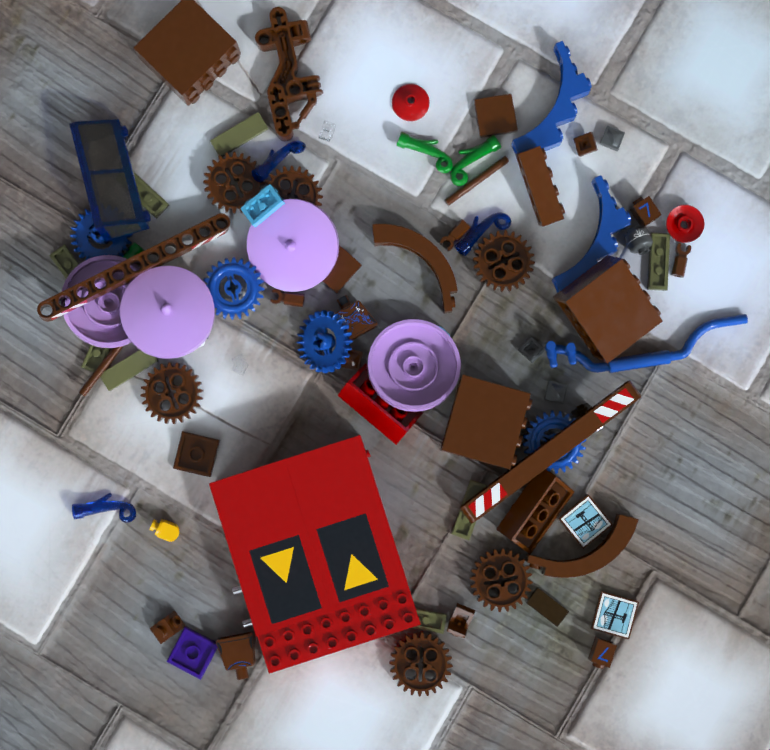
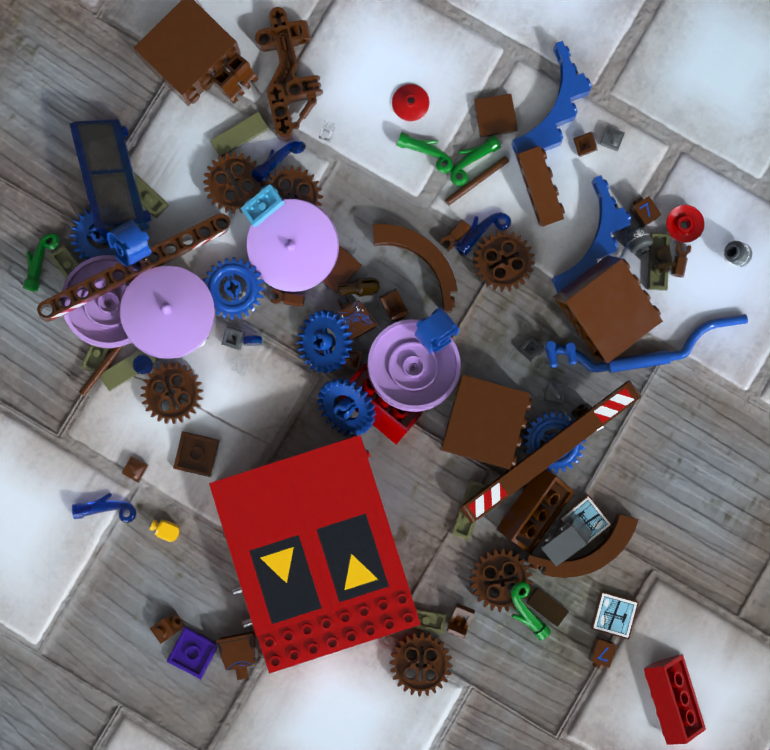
none -> green plant [23,233,59,292]
none -> blue brick [107,219,152,267]
none -> reddish brown tile [122,456,149,483]
none -> clear blue tile [133,355,153,375]
none -> reddish brown legs [211,52,258,104]
none -> dark grey tile [221,326,246,350]
none -> clear blue tile [243,336,263,346]
none -> blue gear [317,378,376,437]
none -> dark brown arm [338,277,380,297]
none -> reddish brown bracket [379,288,409,321]
none -> blue brick [415,307,460,354]
none -> green plant [511,581,551,640]
none -> dark grey brick [541,515,593,567]
none -> red slope [644,654,706,745]
none -> dark brown bracket [649,245,676,273]
none -> dark grey head [723,241,753,267]

